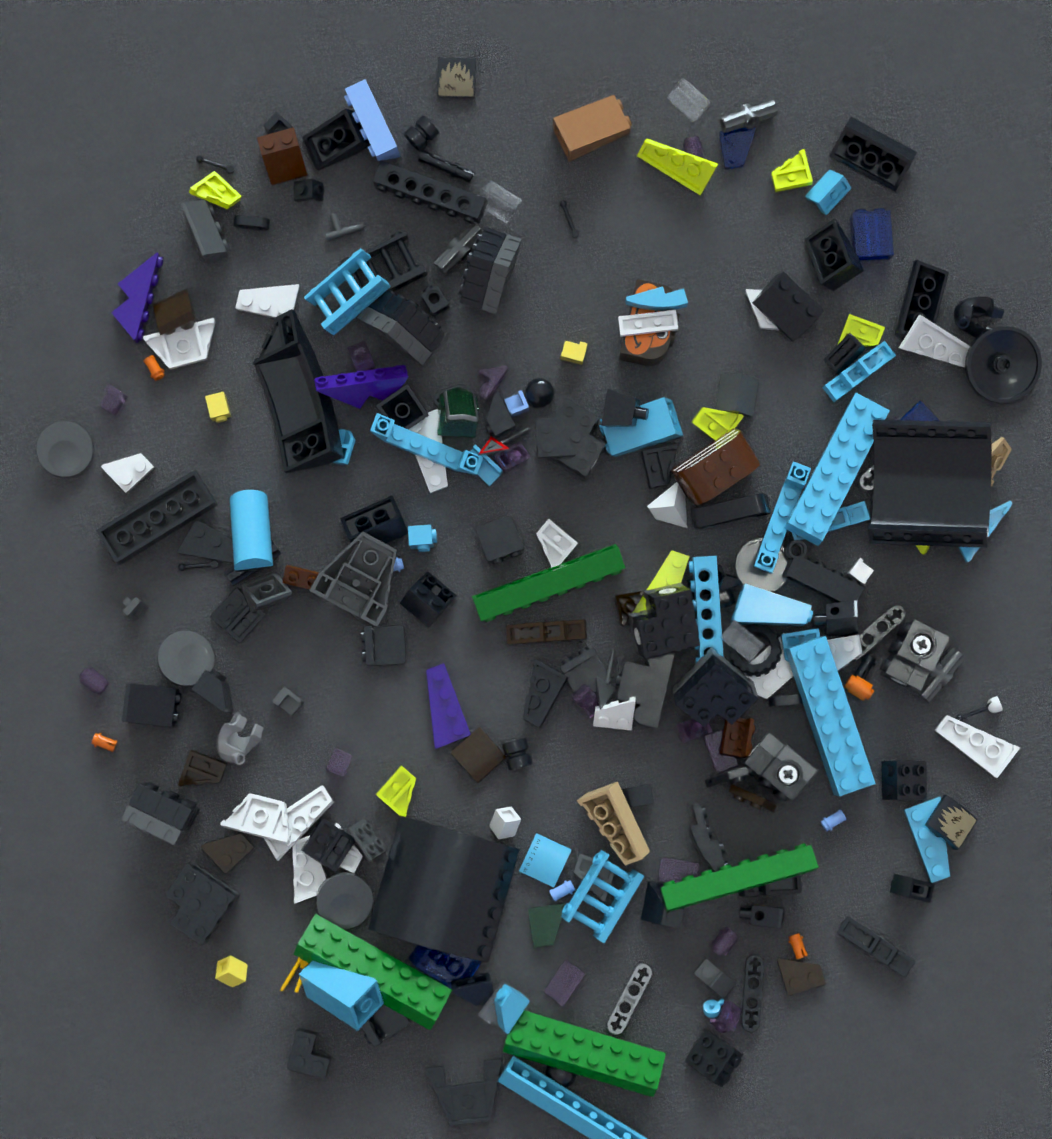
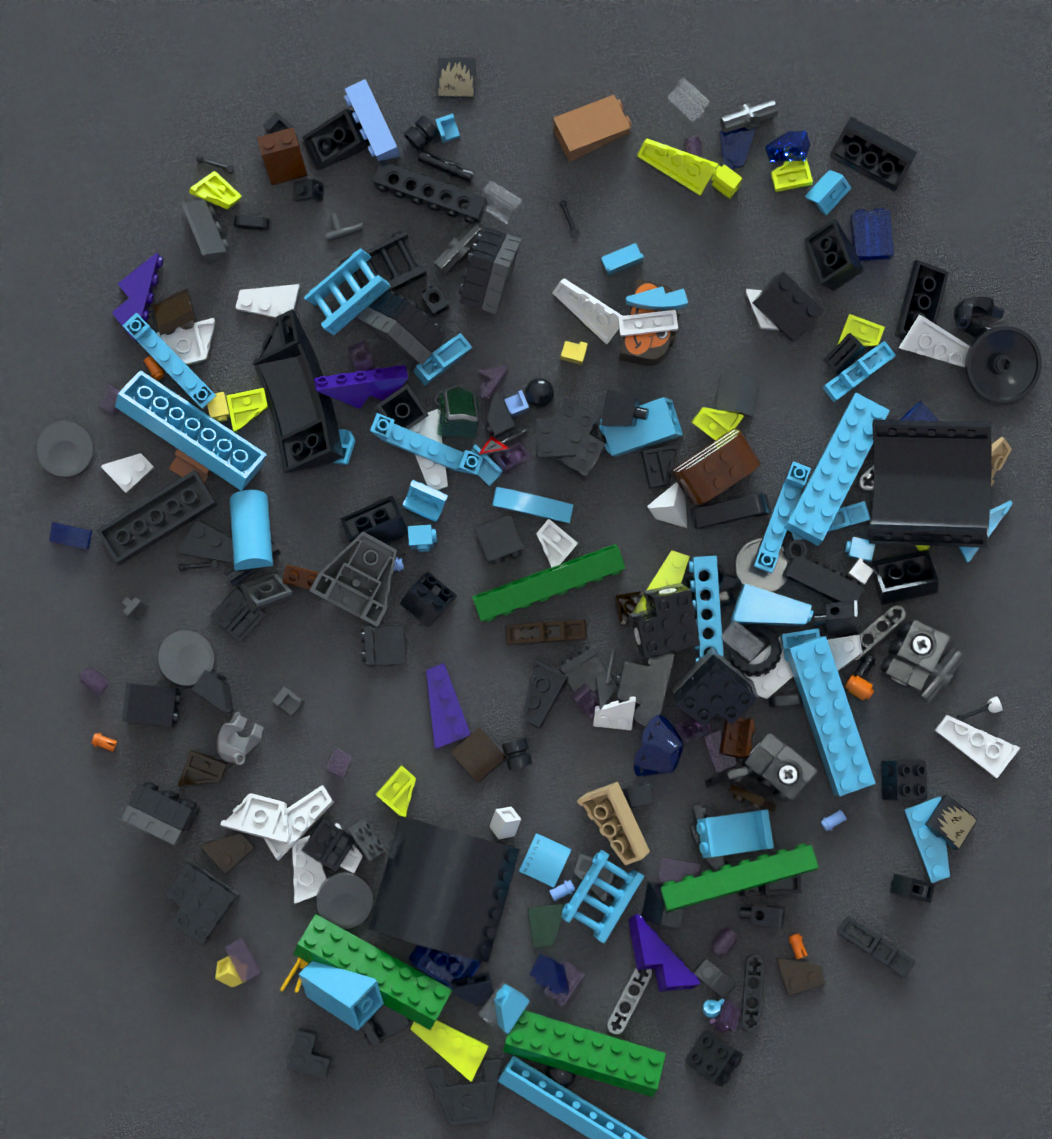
none -> clear blue slope [49,522,92,549]
none -> medium azure brick [115,370,267,491]
none -> medium azure slope [122,313,216,409]
none -> dark orange panel [169,449,212,483]
none -> clear purple panel [225,937,262,982]
none -> neon yellow wing [226,388,268,432]
none -> medium azure bracket [402,480,448,522]
none -> neon yellow wing [410,1020,489,1082]
none -> medium azure slope [413,333,472,386]
none -> medium azure panel [435,114,460,143]
none -> medium azure slope [492,487,573,523]
none -> clear blue slope [529,954,570,995]
none -> white wing [552,278,622,344]
none -> medium azure panel [601,243,644,276]
none -> dark purple slope [628,914,700,992]
none -> clear blue piece [634,714,684,776]
none -> medium azure panel [697,809,774,858]
none -> neon yellow brick [711,164,743,199]
none -> clear blue slope [765,131,811,162]
none -> medium azure brick [845,537,875,562]
none -> black slope [872,550,939,605]

